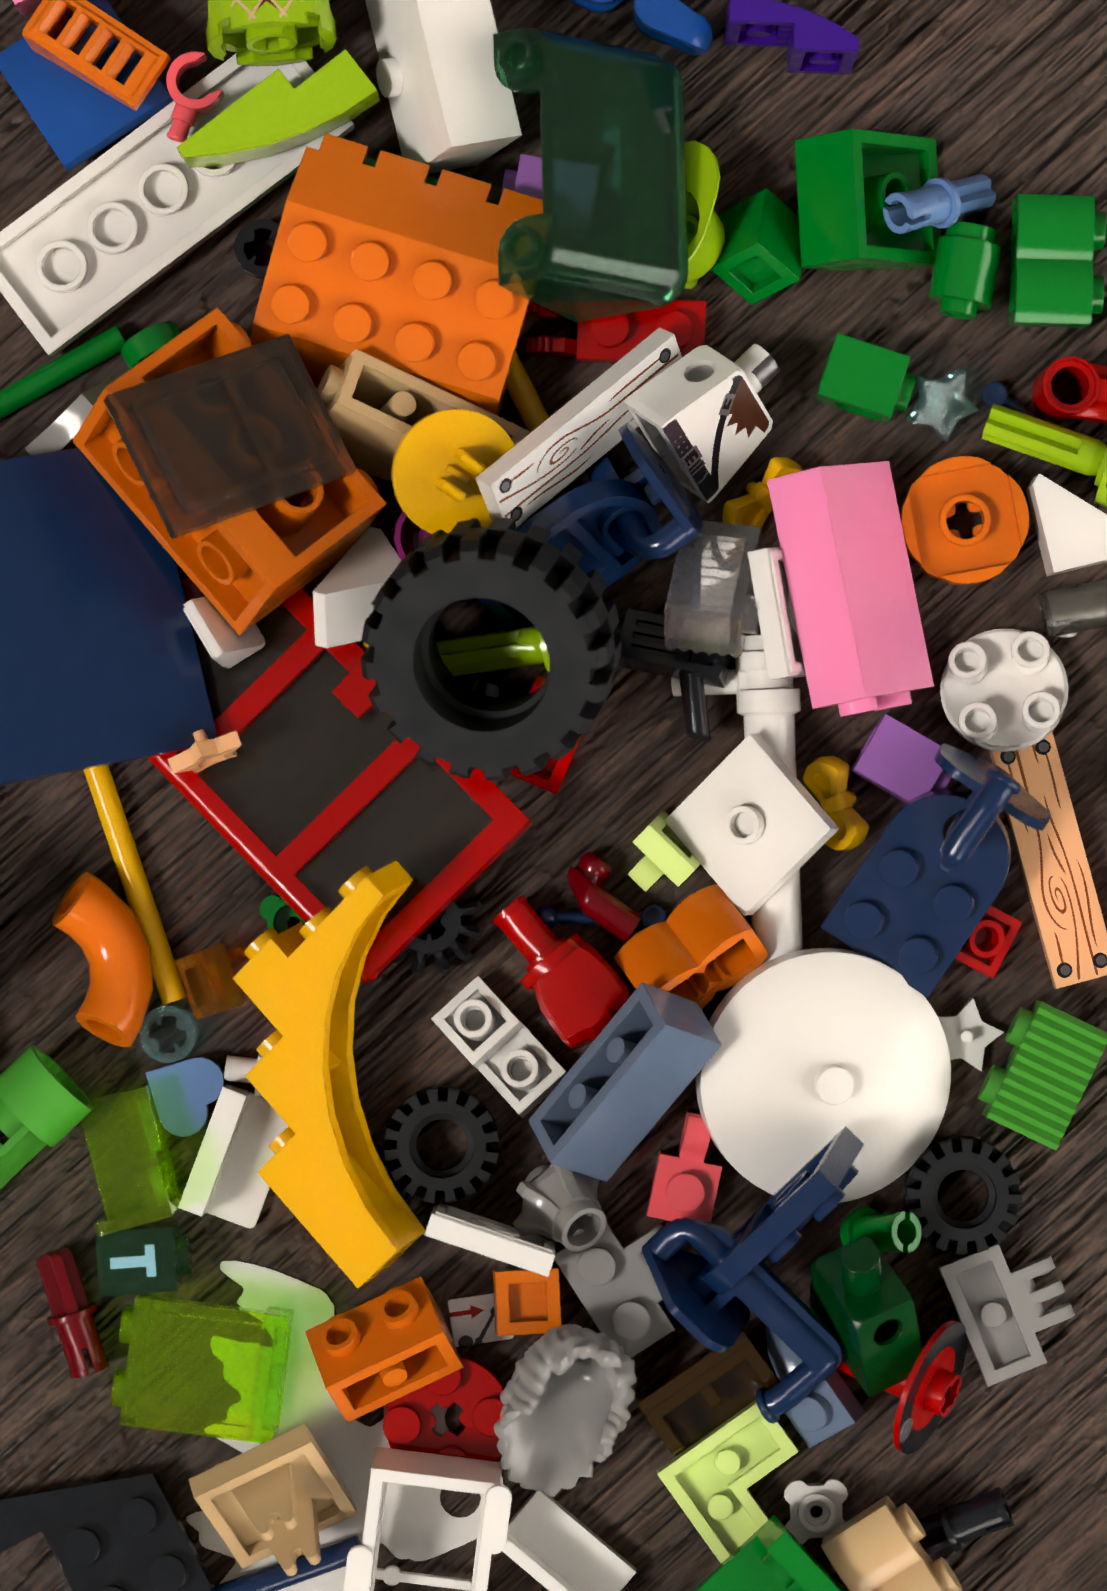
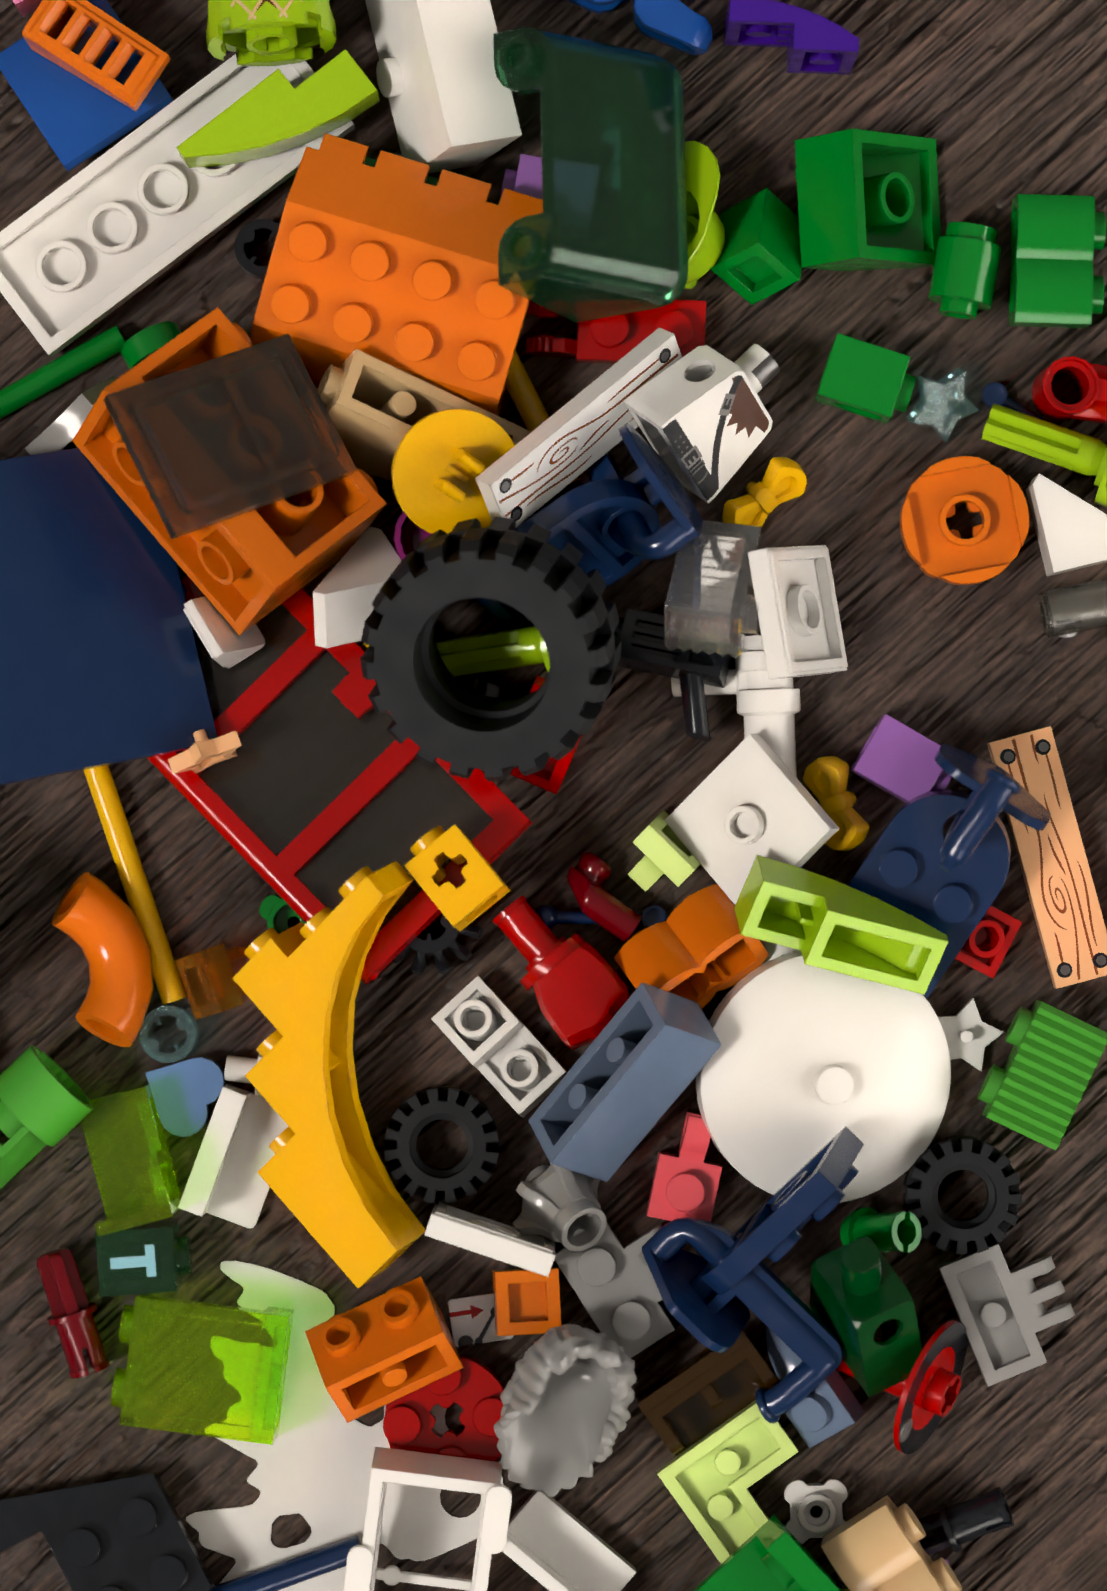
coral piece [166,51,225,143] -> none
tan plate [188,1423,358,1576] -> none
bright pink brick [767,461,934,717] -> none
medium blue axle [883,174,996,234] -> none
white dish [940,629,1068,752] -> none
none -> yellow brick [404,824,511,932]
none -> lime slope [734,855,949,995]

